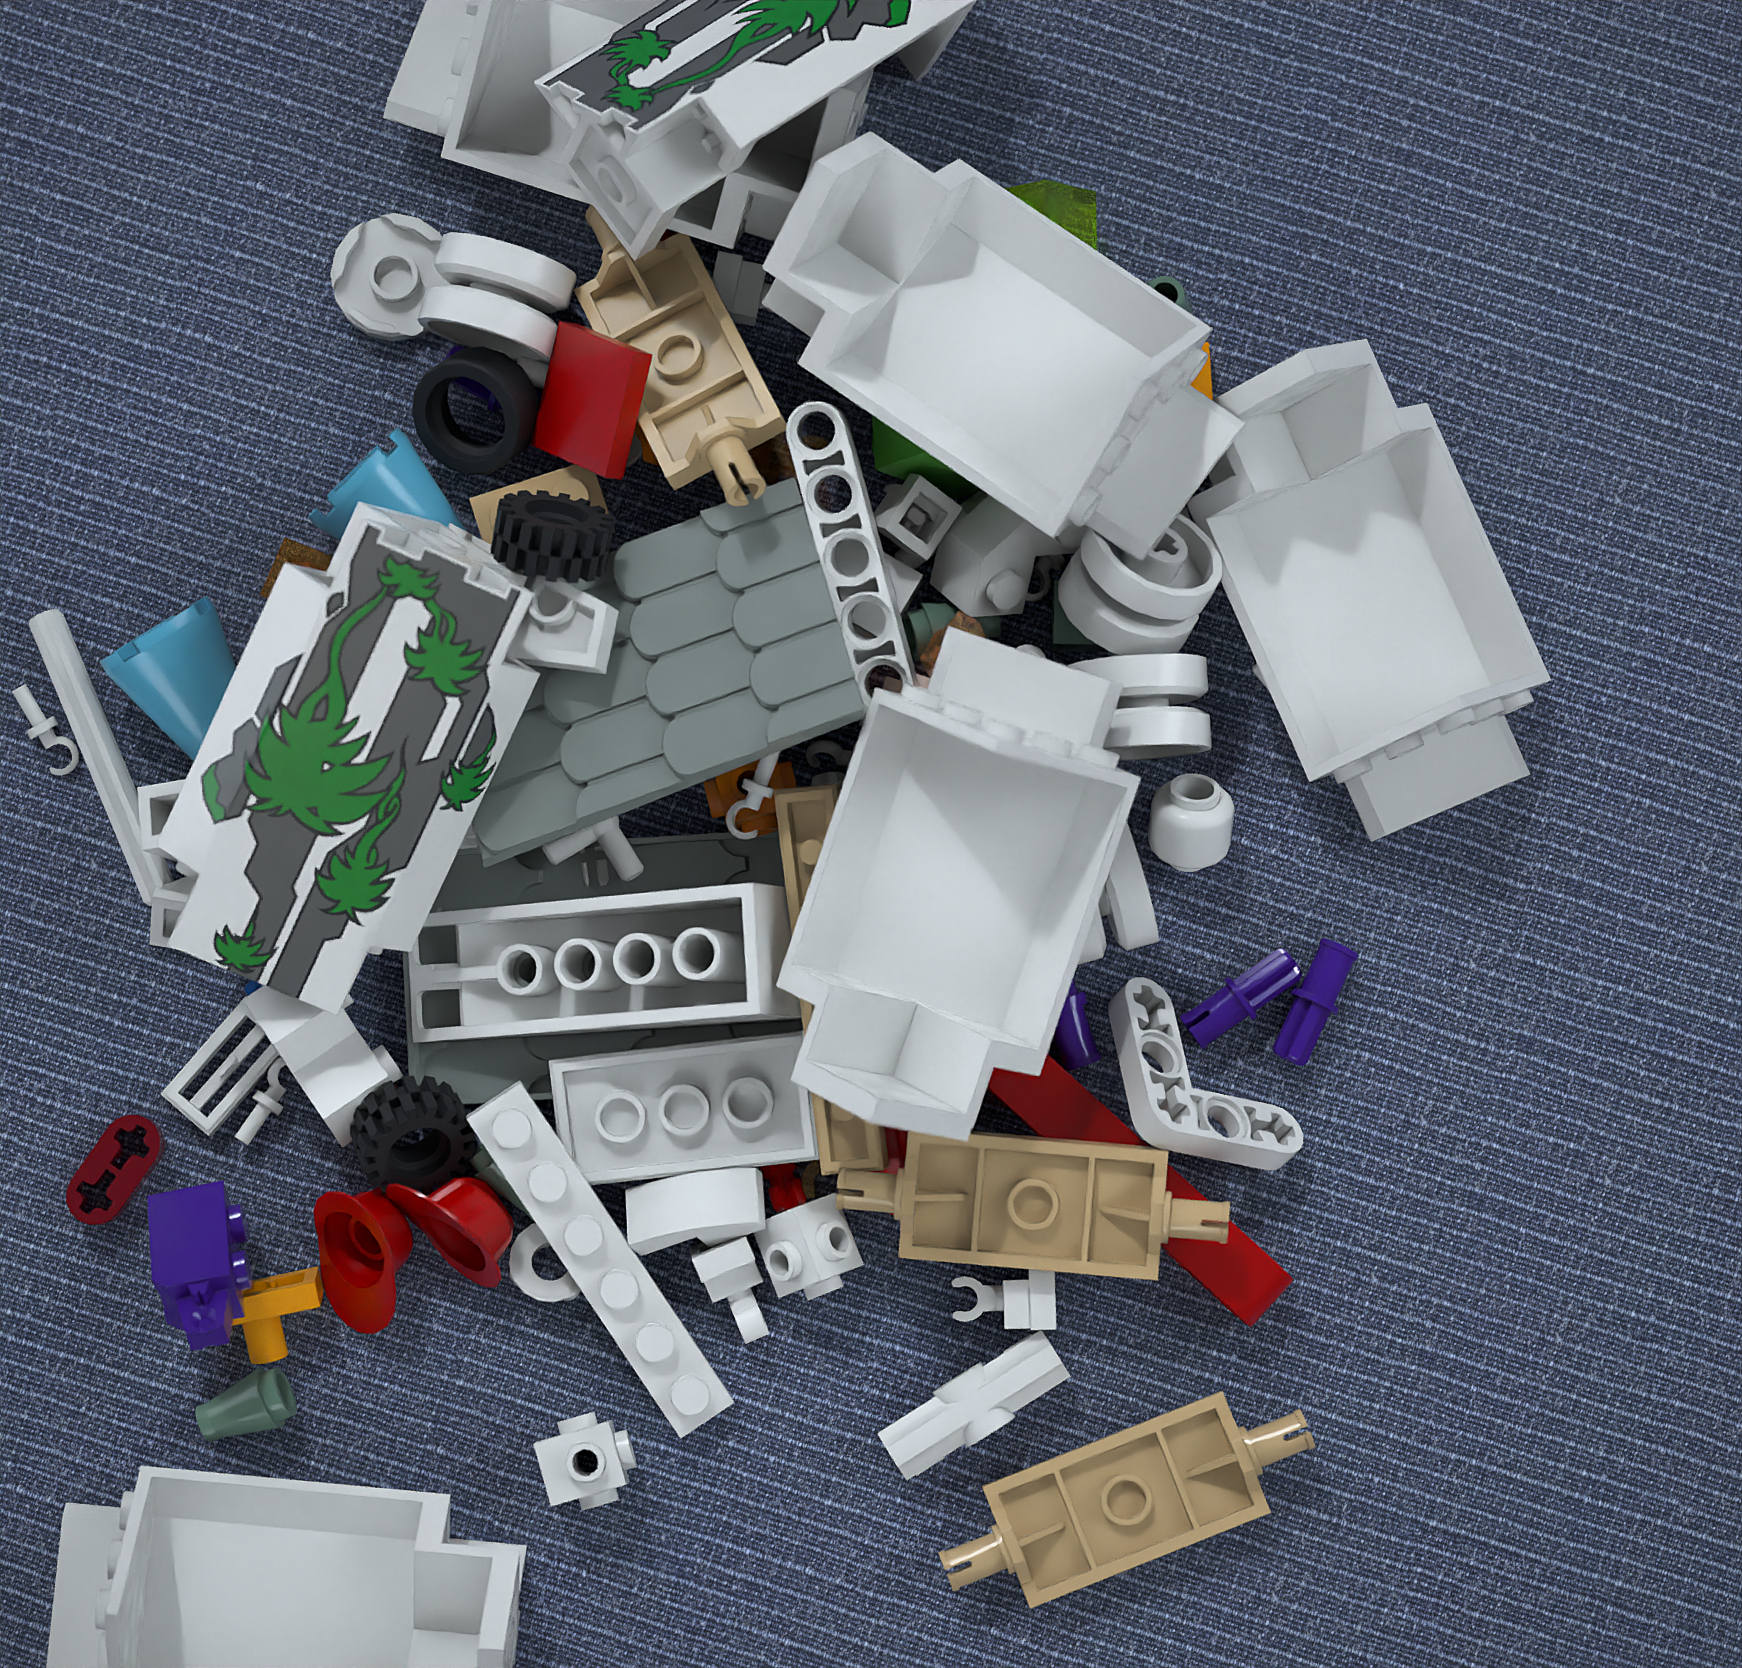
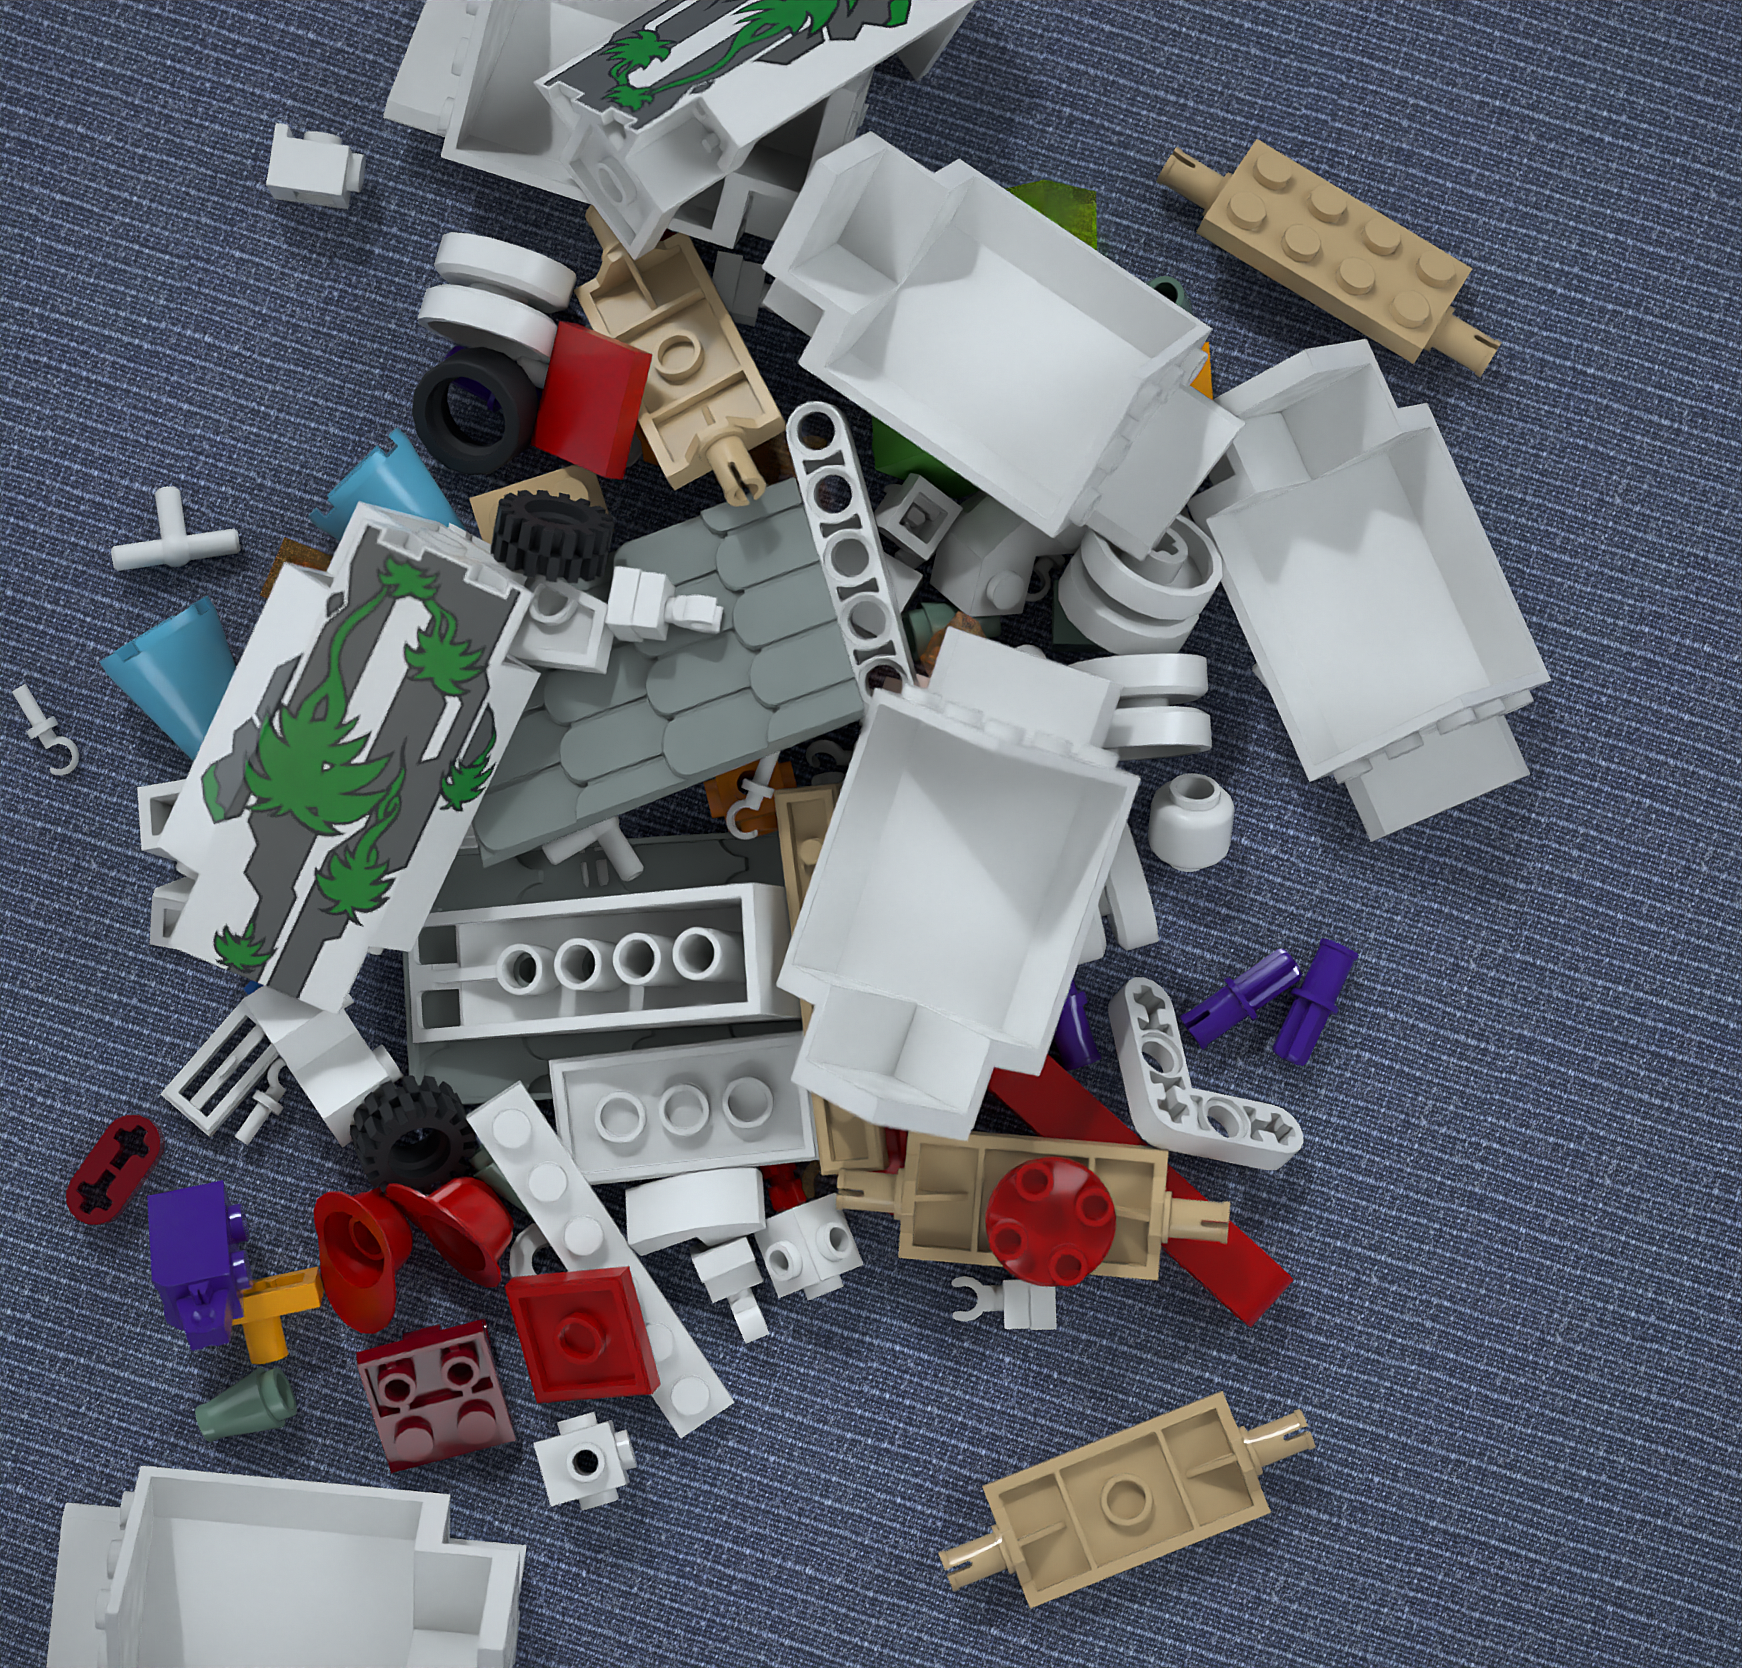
white axle [29,609,174,906] -> none
white tile [330,213,452,342] -> none
white piece [877,1330,1071,1480] -> none
none -> white piece [111,486,240,571]
none -> white brick [266,123,366,209]
none -> plate [356,1318,516,1473]
none -> red tile [505,1266,661,1404]
none -> white piece [605,566,723,642]
none -> red dish [985,1156,1116,1287]
none -> tan plate [1156,139,1502,377]

